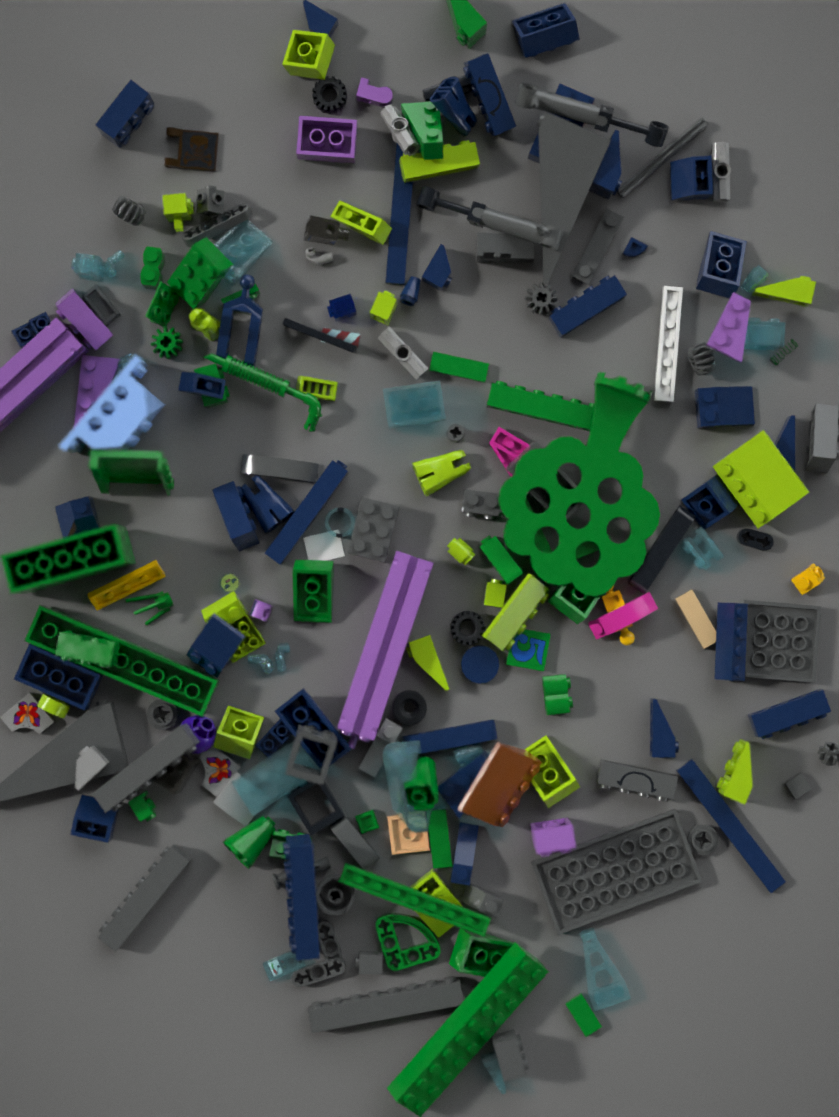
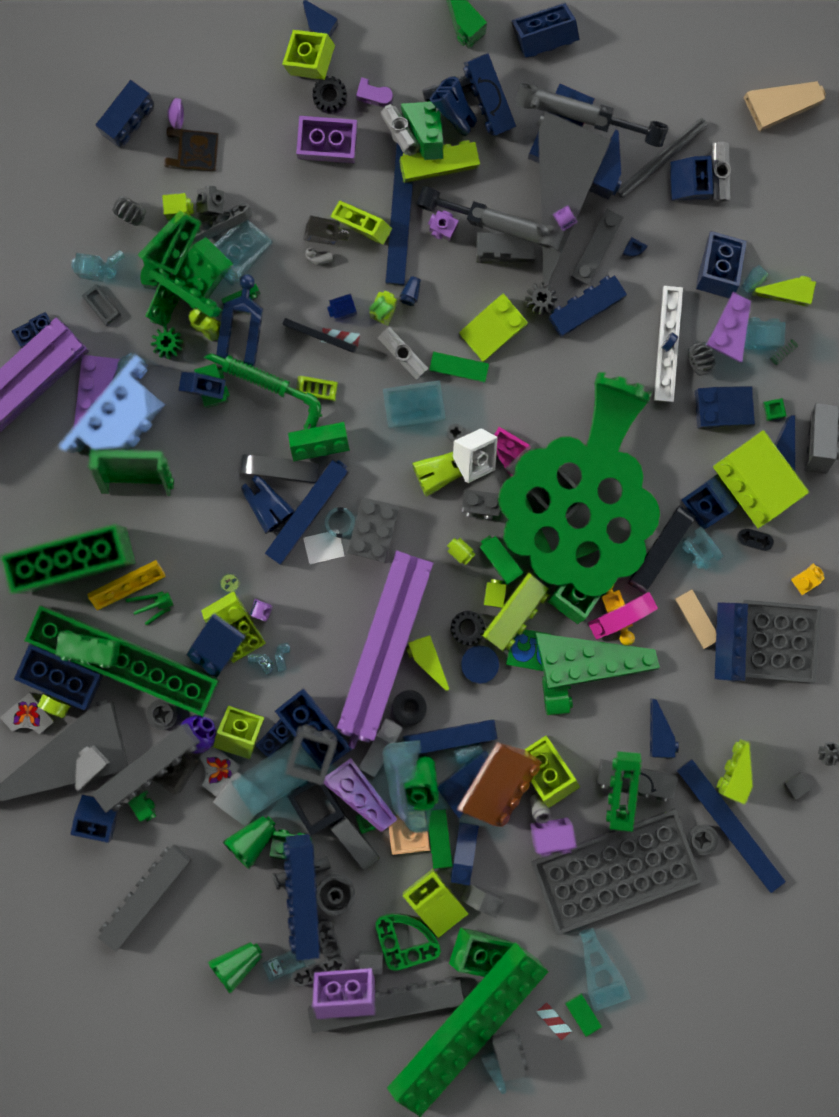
medium lavender wedge [55,288,113,350] -> none
dark blue slope [55,496,100,538] -> none
dark blue wedge [212,481,260,552] -> none
green slope [293,559,334,623] -> none
green tile [338,863,491,937] -> none
dark blue slope [422,244,452,291] -> none
green brick [486,381,594,432] -> none
dark blue brick [748,689,831,739] -> none
none -> green wedge [138,211,201,275]
none -> green plate [149,268,222,317]
none -> medium lavender hat [167,98,184,129]
none -> green cone [207,942,263,994]
none -> green brick [288,422,350,462]
none -> medium lavender brick [313,968,375,1019]
none -> medium lavender wing [324,758,398,832]
none -> bright green wheel [369,296,394,320]
none -> medium lavender brick [428,210,459,241]
none -> white slope [453,428,498,483]
none -> lime slope [459,293,528,362]
none -> light grey cone [529,794,551,824]
none -> green wing [535,633,660,690]
none -> clear light blue sticker [536,1002,572,1040]
none -> medium lavender leg [553,206,577,231]
none -> green brick [606,751,641,832]
none -> dark blue tile [661,332,678,352]
none -> tan slope [744,81,826,132]
none -> green tile [763,398,787,421]

